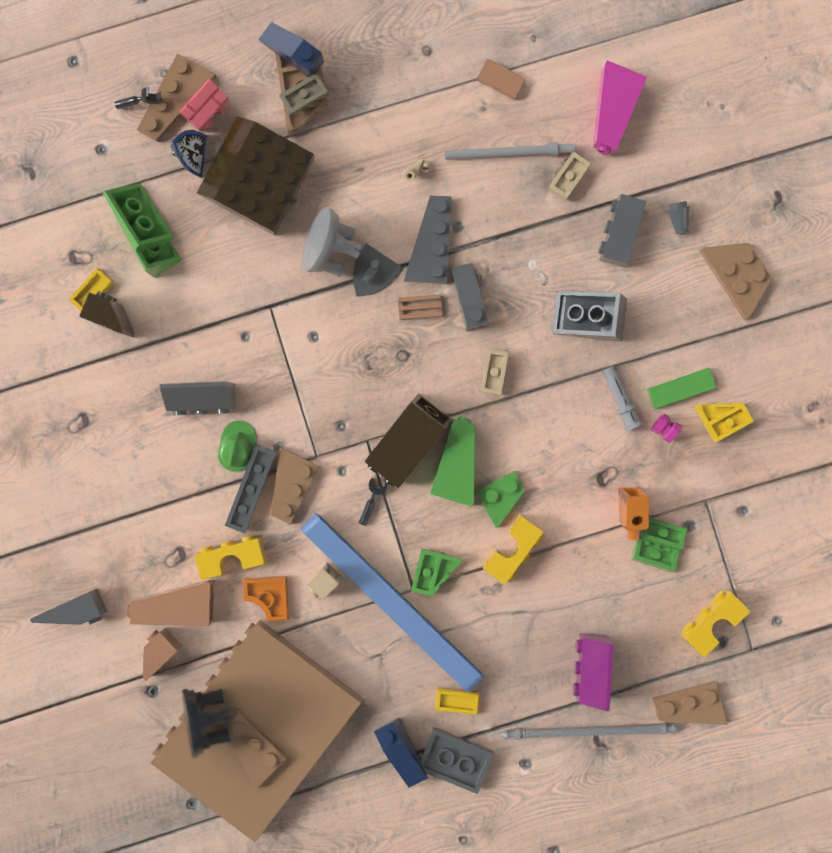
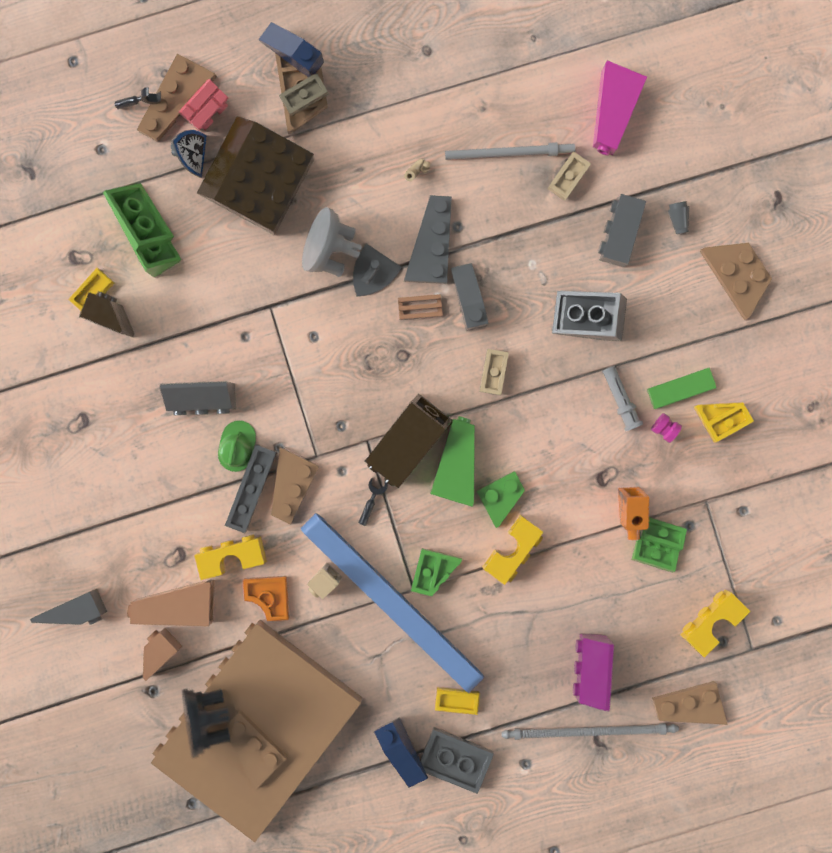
nougat tile [477,59,525,100] -> none

